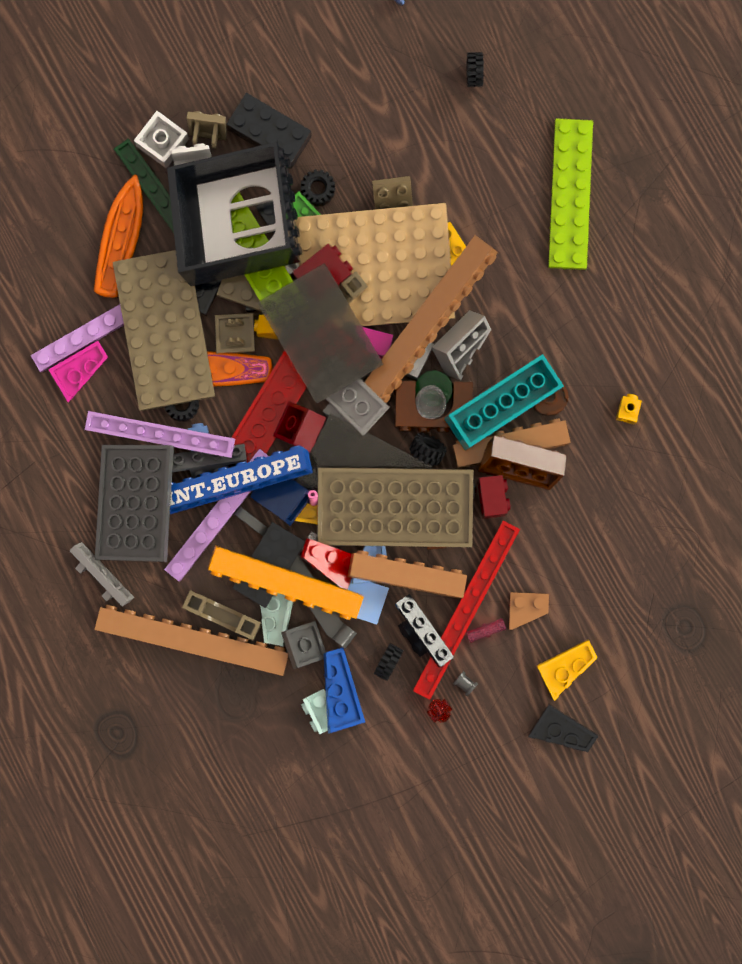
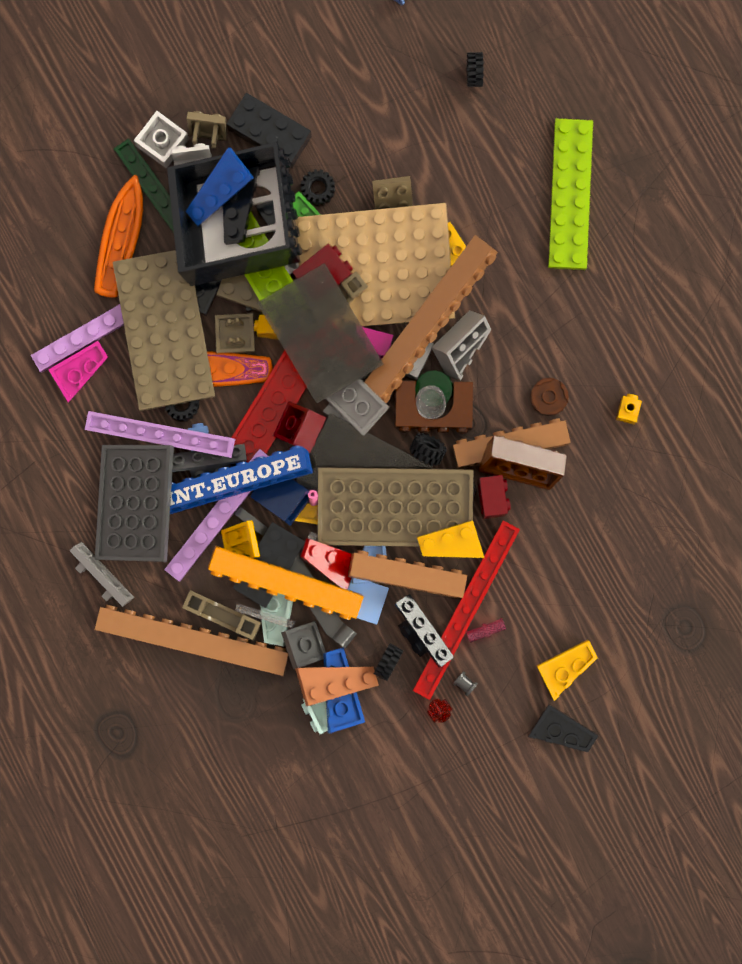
teal brick [444,354,564,450] -> none
medium nougat wing [509,592,549,630] -> none
none -> blue wing [186,148,254,226]
none -> yellow wing [221,521,260,558]
none -> black wing [223,166,260,245]
none -> clear tile [235,604,296,628]
none -> nougat wing [296,667,379,707]
none -> yellow wing [417,520,484,558]

